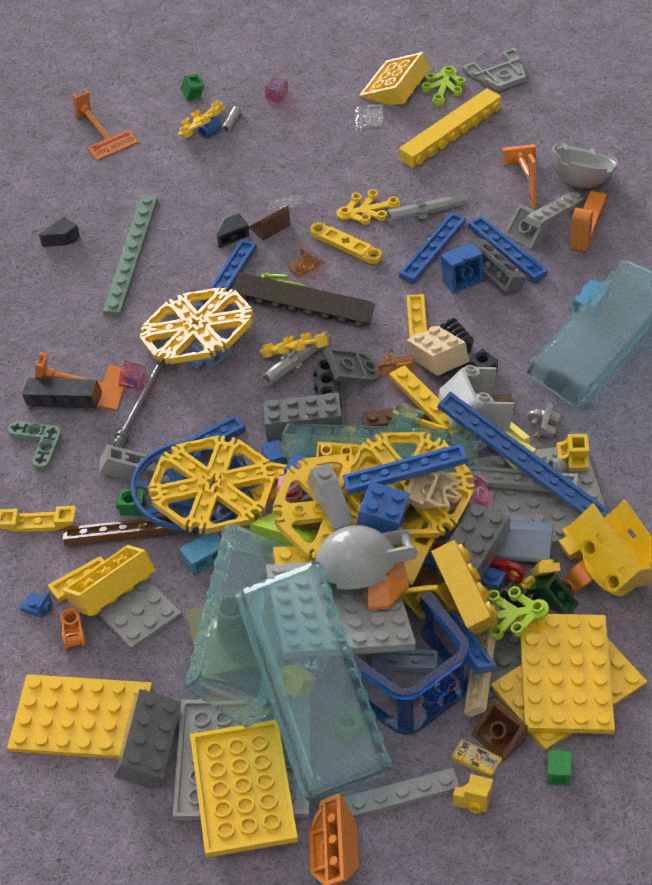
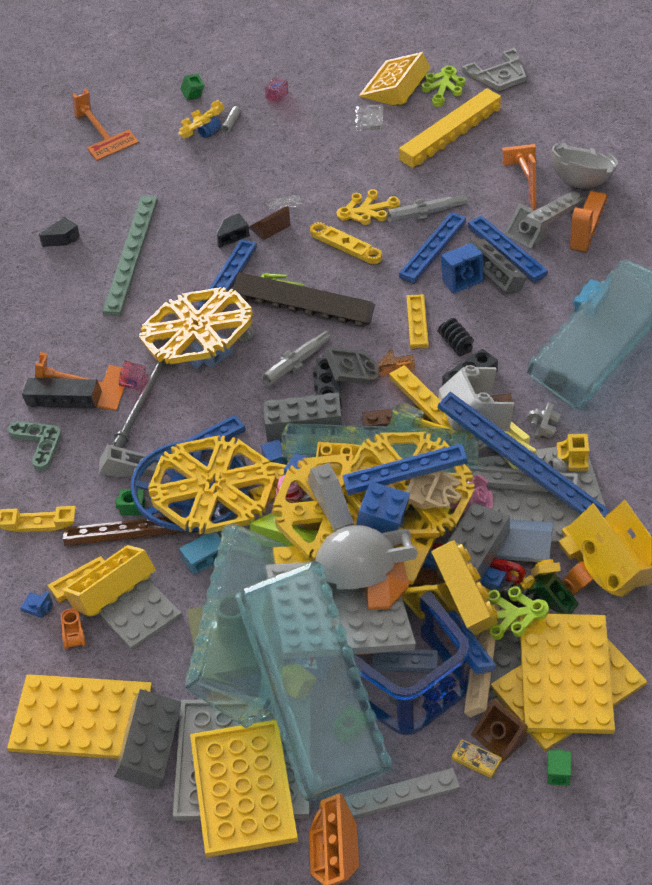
yellow plant [259,332,329,358] -> none
clear orange slope [288,248,326,278] -> none
tan brick [407,326,469,376] -> none
yellow brick [453,774,493,814] -> none

